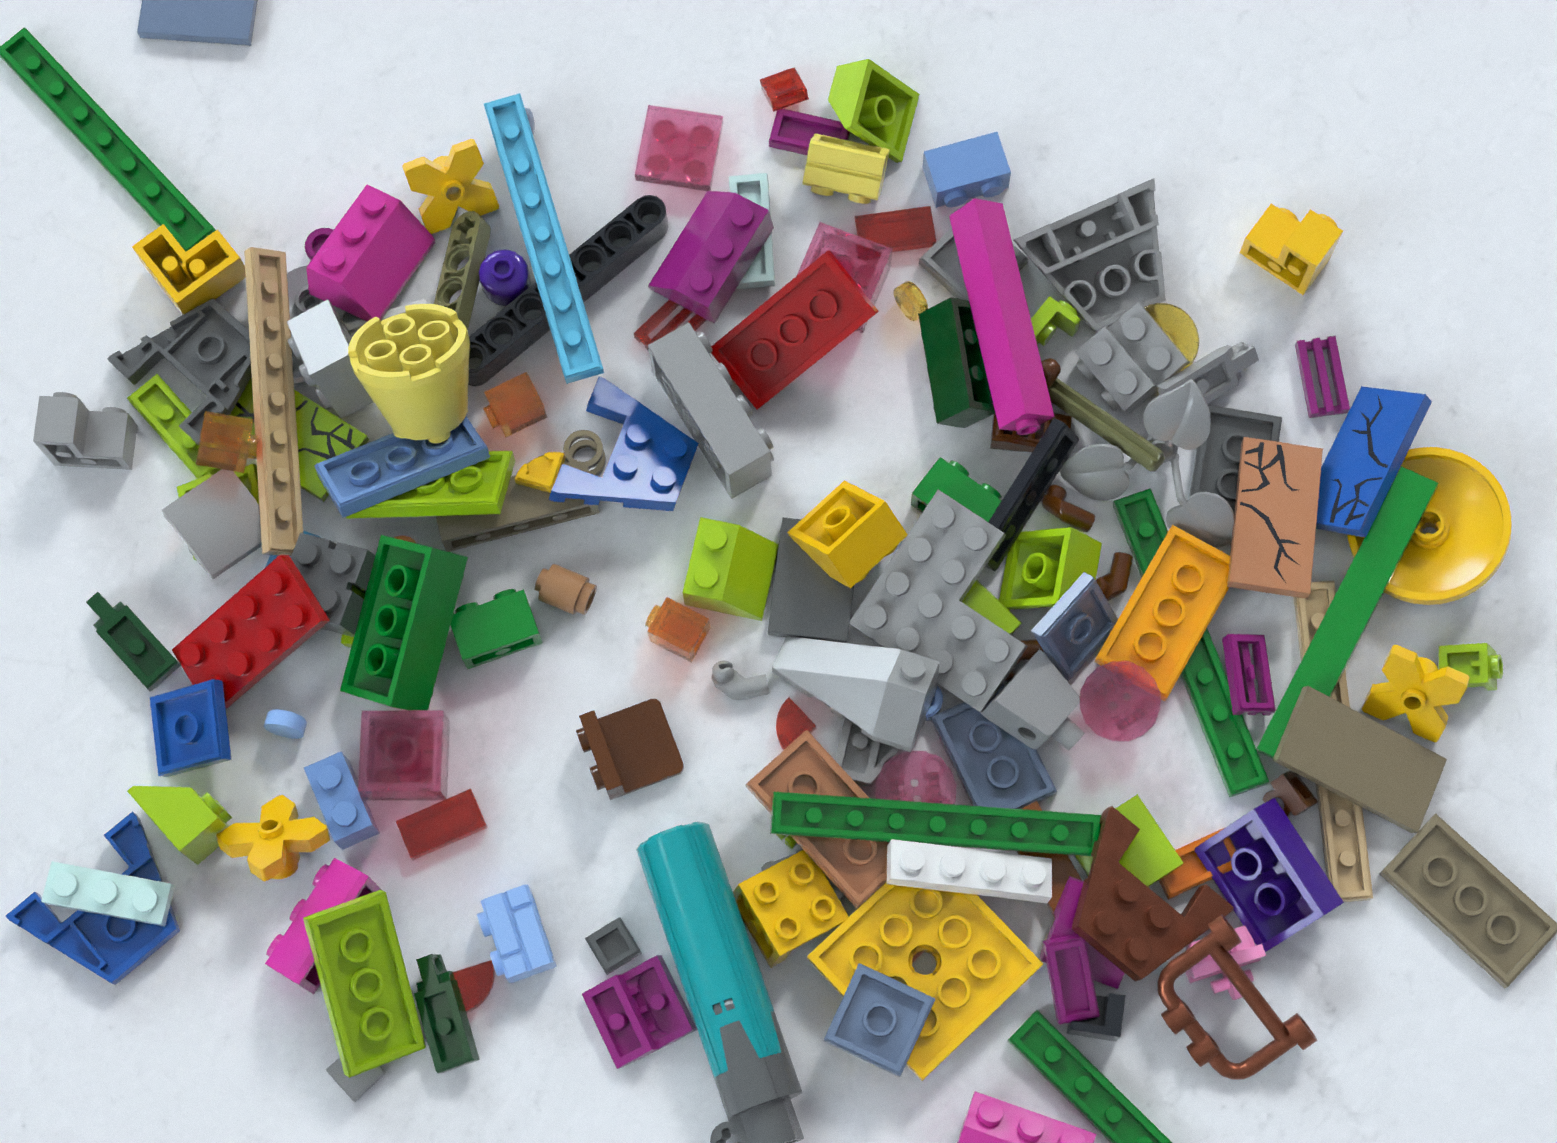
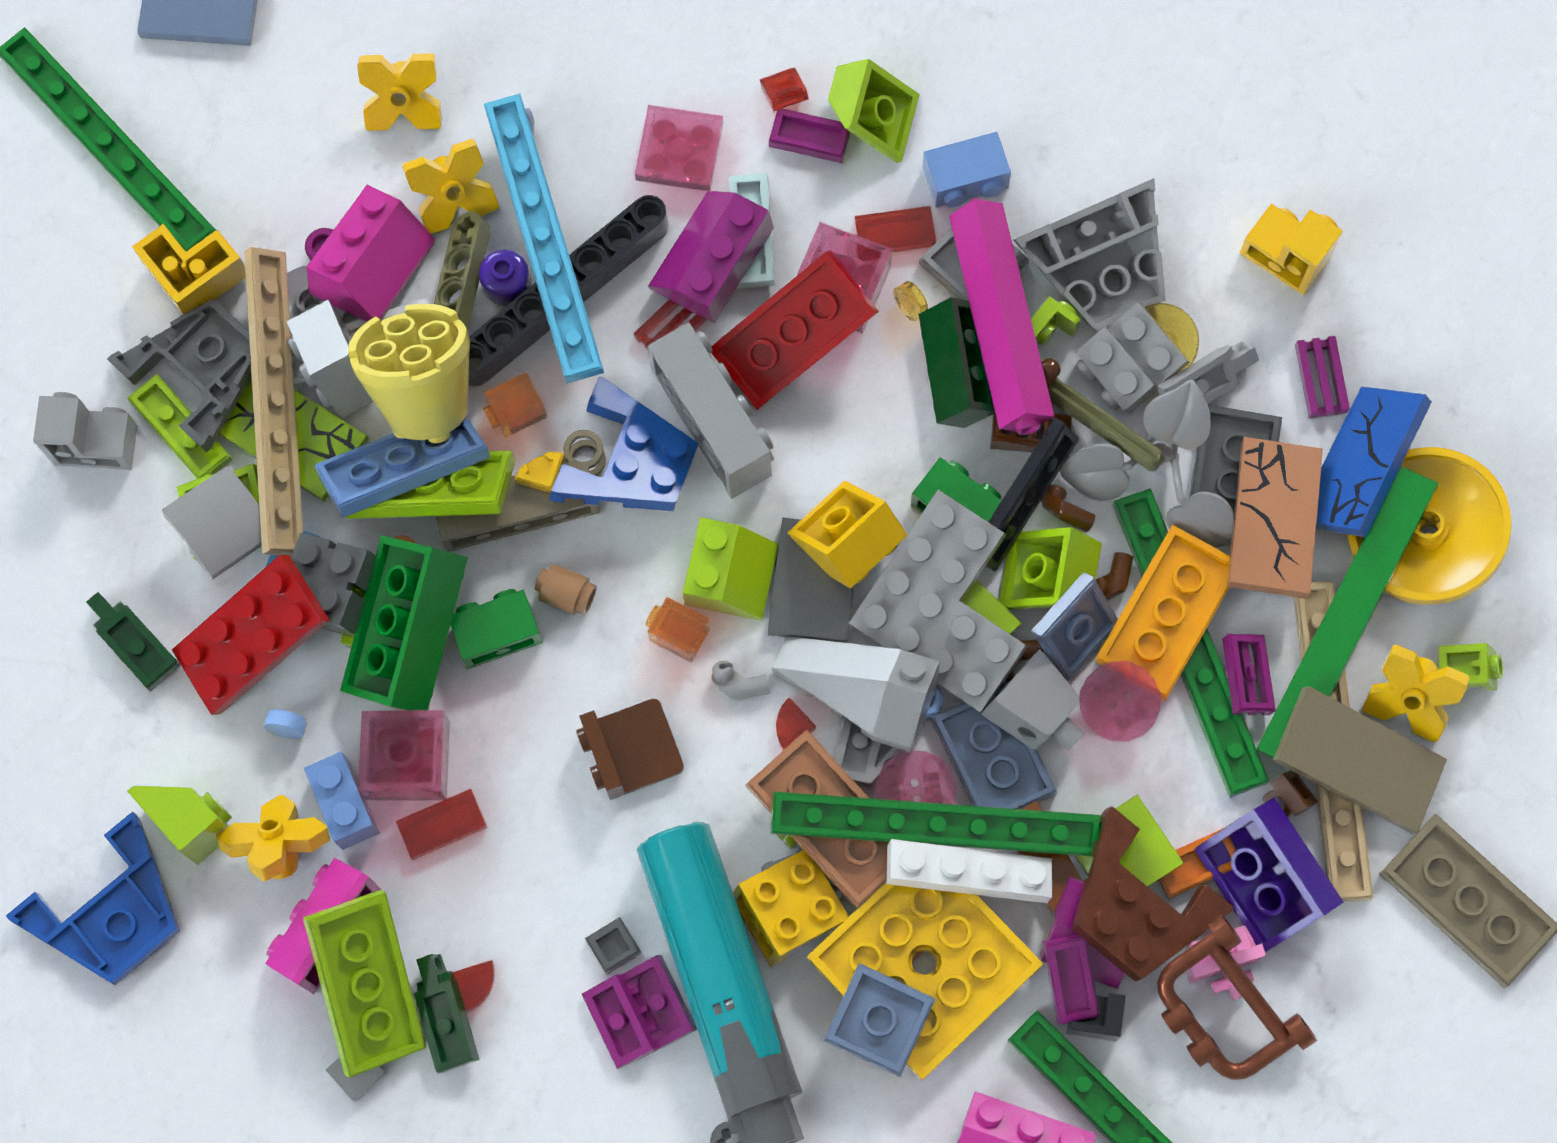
light aqua plate [41,861,175,927] -> none
blue tile [150,679,232,777] -> none
clear orange brick [196,411,259,473] -> none
light blue brick [477,884,557,983] -> none
light yellow brick [802,134,890,204] -> none
none -> yellow plant [357,53,442,131]

